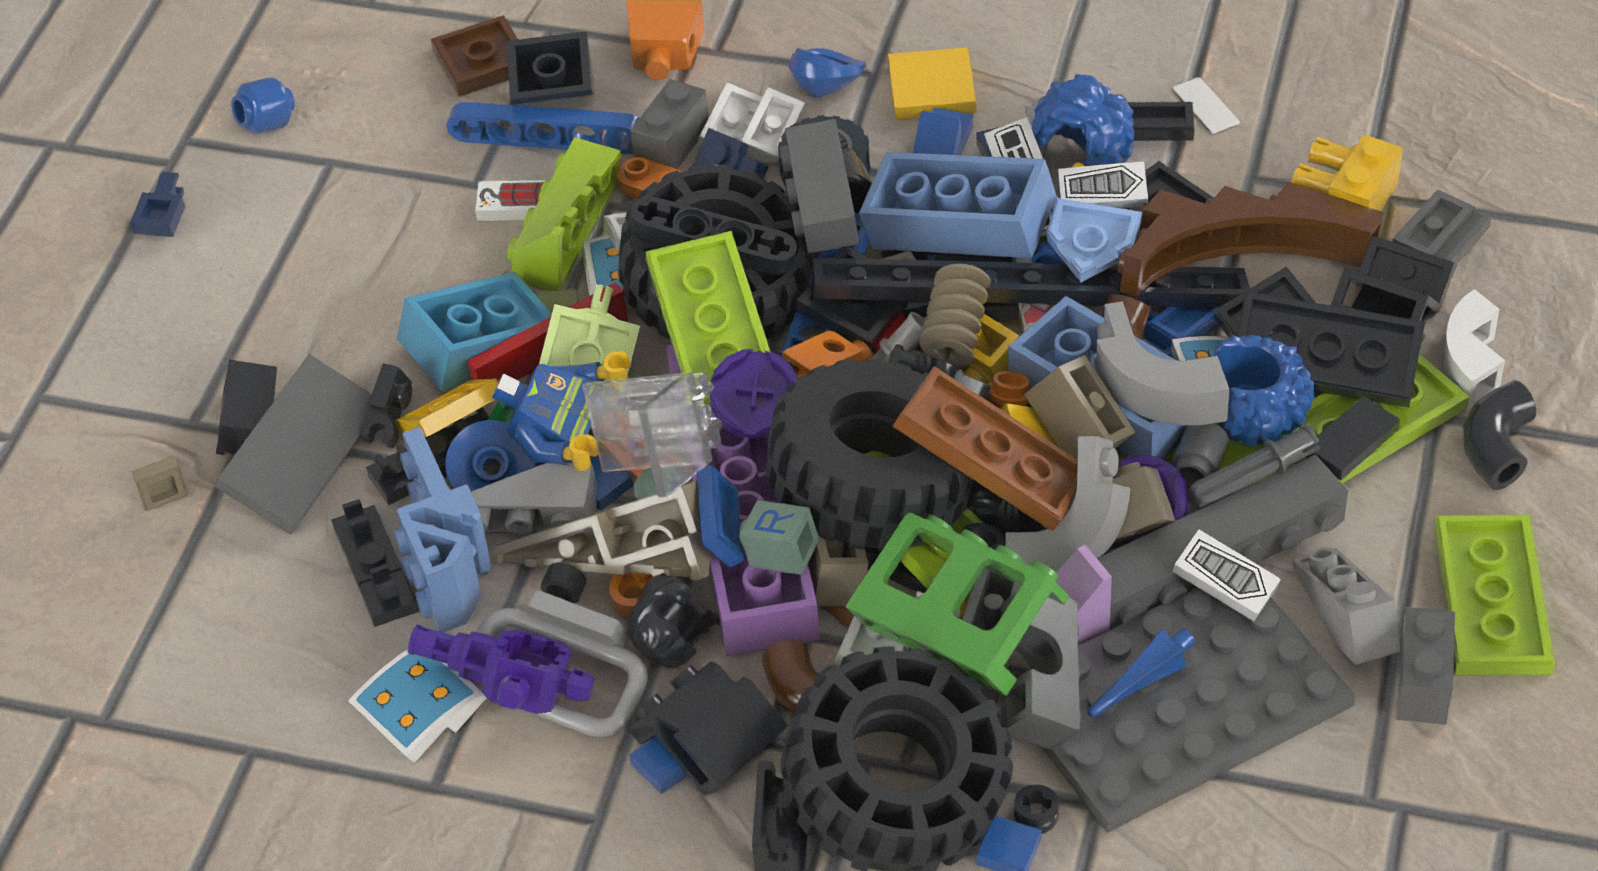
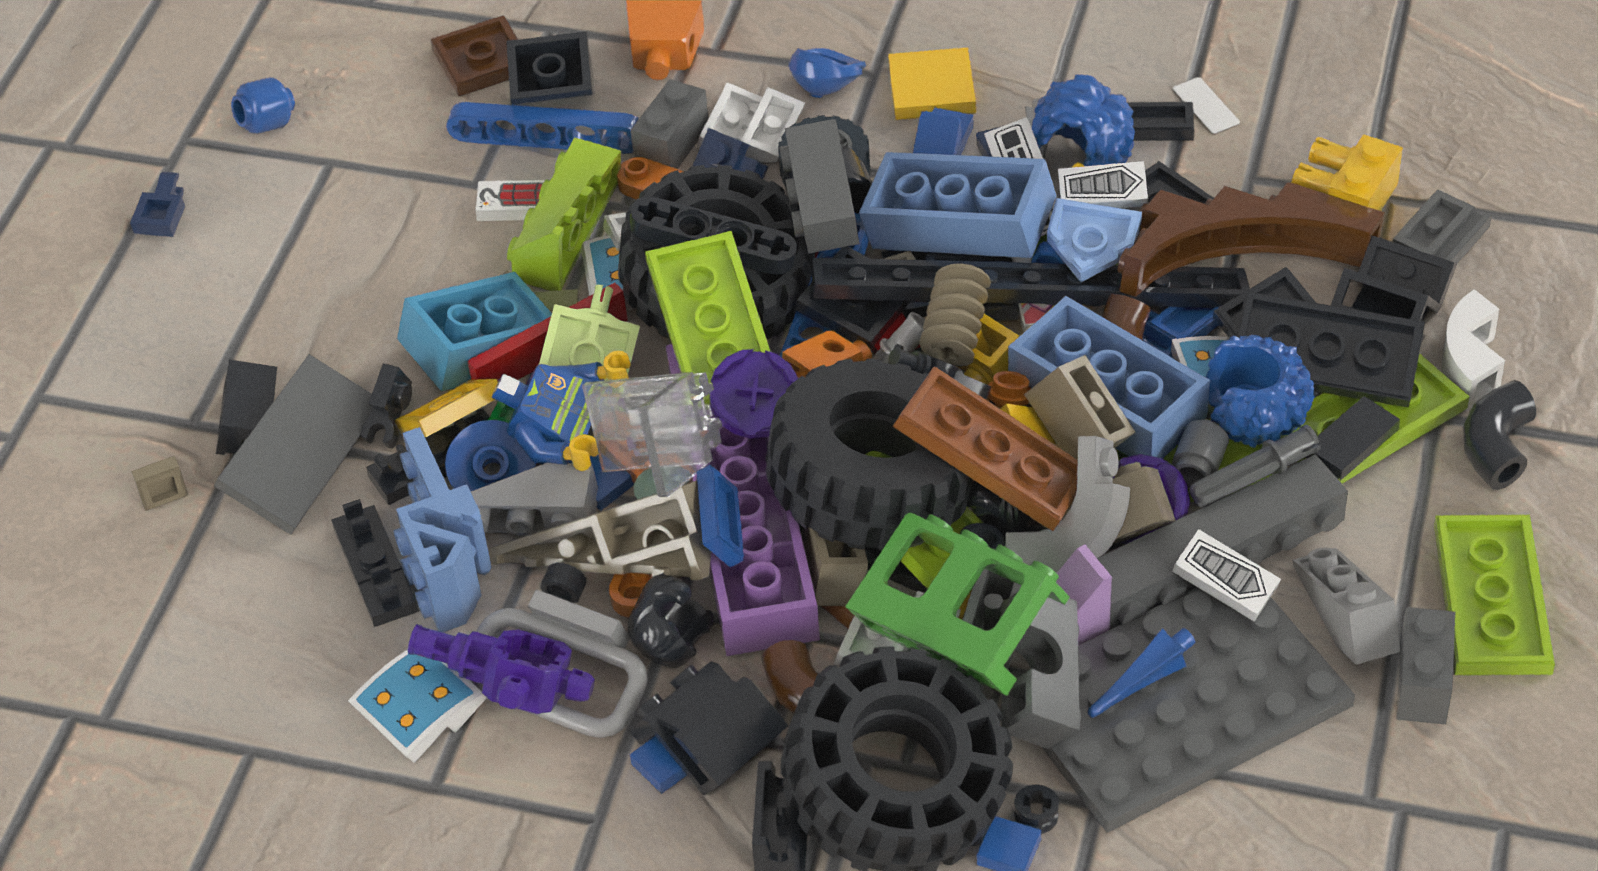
sand green brick [739,500,819,575] -> none
light grey arch [1096,301,1229,425] -> none

